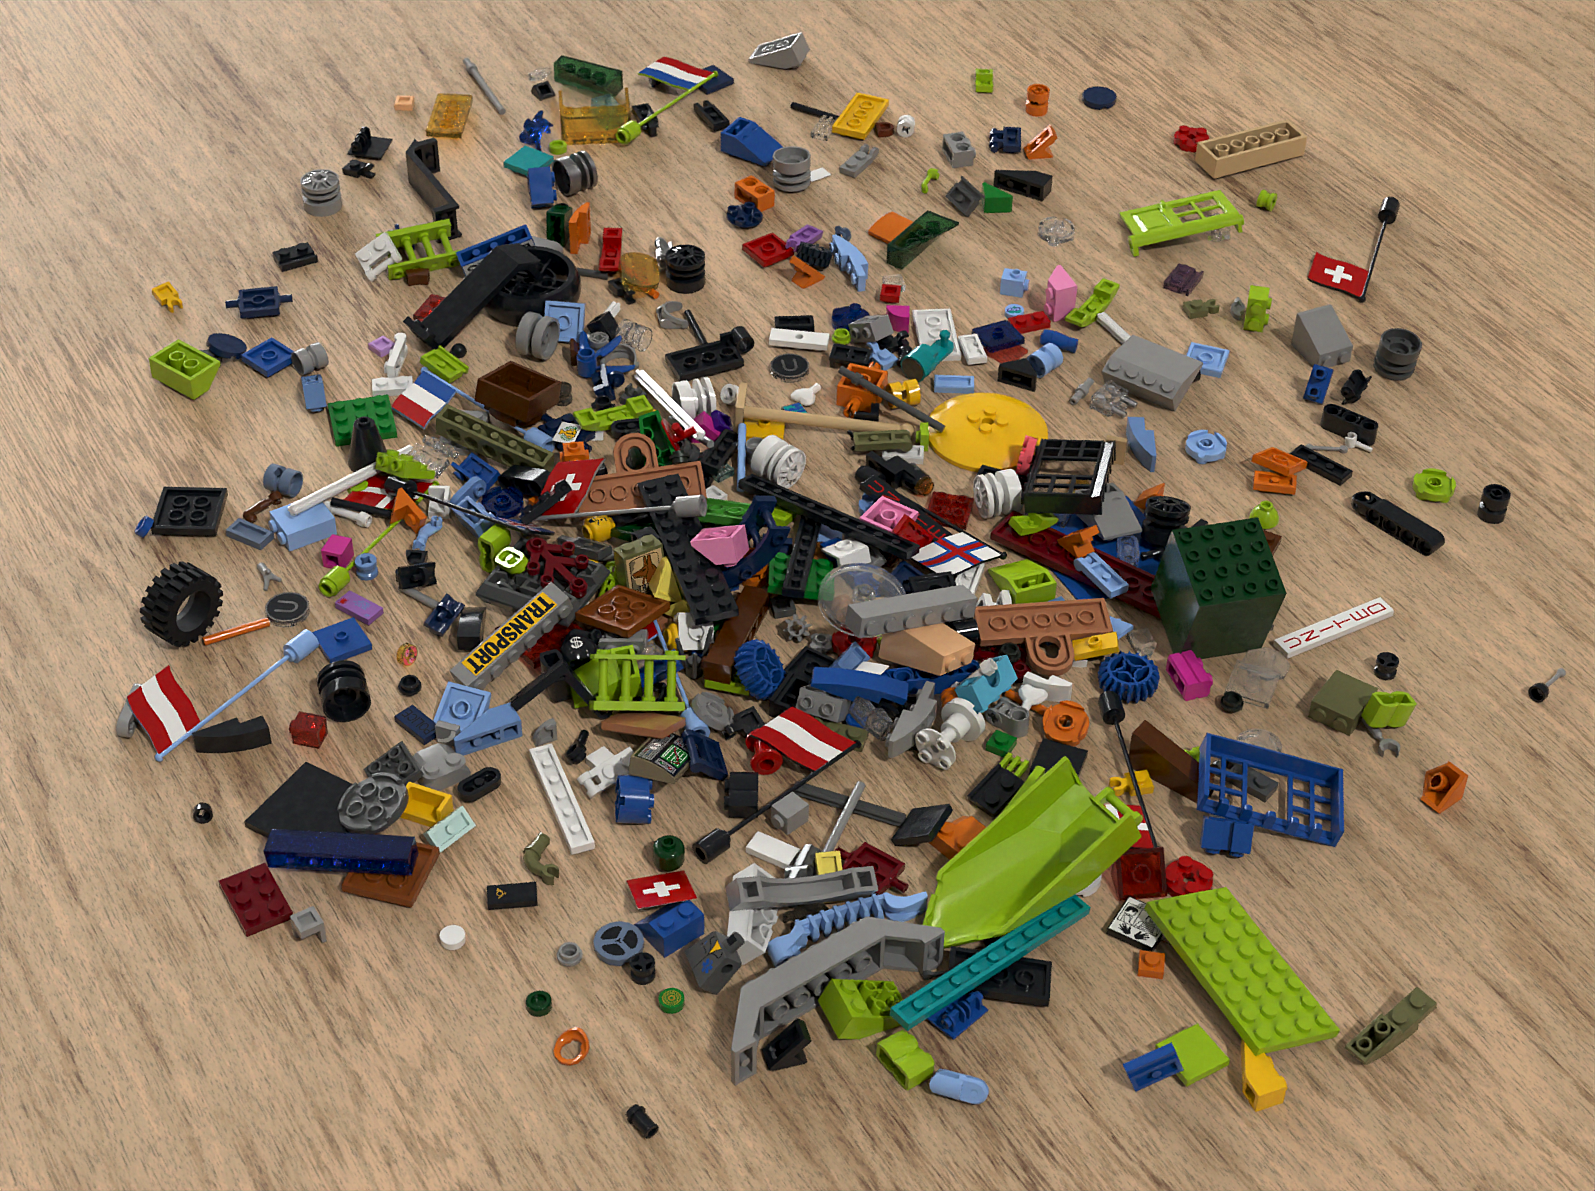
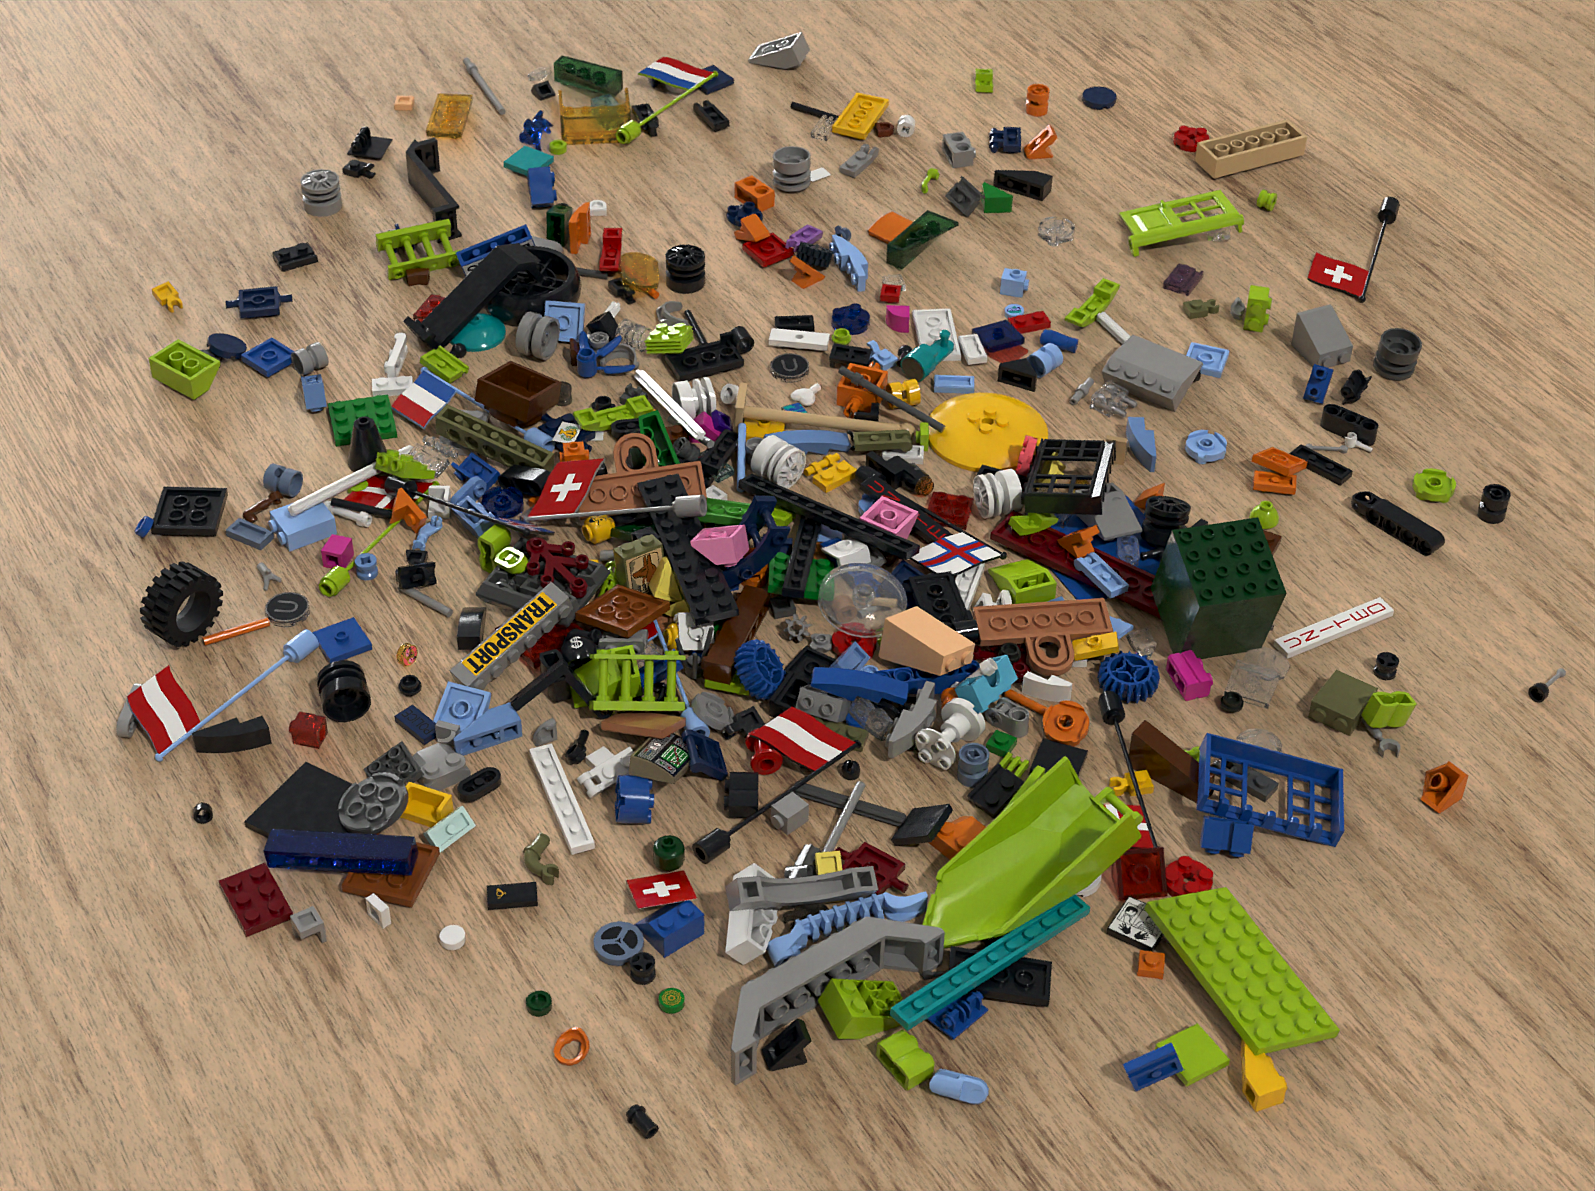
medium lavender tile [335,590,384,626] -> none
white plate [355,232,402,282] -> none
lavender tile [368,336,395,358] -> none
dark blue hips [424,593,465,637] -> none
black hinge [518,479,572,525] -> none
flat silver wheel [552,150,598,196] -> none
dark grey hinge [557,535,612,561] -> none
light grey plate [557,942,582,966] -> none
dark blue hips [591,363,625,401] -> none
light grey hinge [654,237,673,272] -> none
red shield [661,419,697,451] -> none
pearl dark grey plate [669,450,690,465] -> none
dark grey torso [684,931,745,995] -> none
blue slope [721,117,783,166] -> none
white tile [746,831,800,869] -> none
light grey brick [845,585,978,638] -> none
light grey brick [848,315,894,343] -> none
white sticker [855,661,889,675] -> none
black plate [876,330,909,353] -> none
red plate [892,514,934,548] -> none
white rock [1019,684,1048,711] -> none
bright pink slope [1044,265,1077,322] -> none
olive slope [1345,987,1437,1065] -> none
none -> white tile [365,893,391,929]
none -> teal dish [450,313,506,352]
none -> white tile [590,200,607,216]
none -> lime brick [644,323,694,354]
none -> orange slope [734,214,770,242]
none -> medium blue slope [763,430,851,455]
none -> yellow plate [803,453,857,493]
none -> black hinge [841,760,860,780]
none -> sand blue wheel [957,743,990,788]
none -> light yellow plate [1036,452,1066,492]

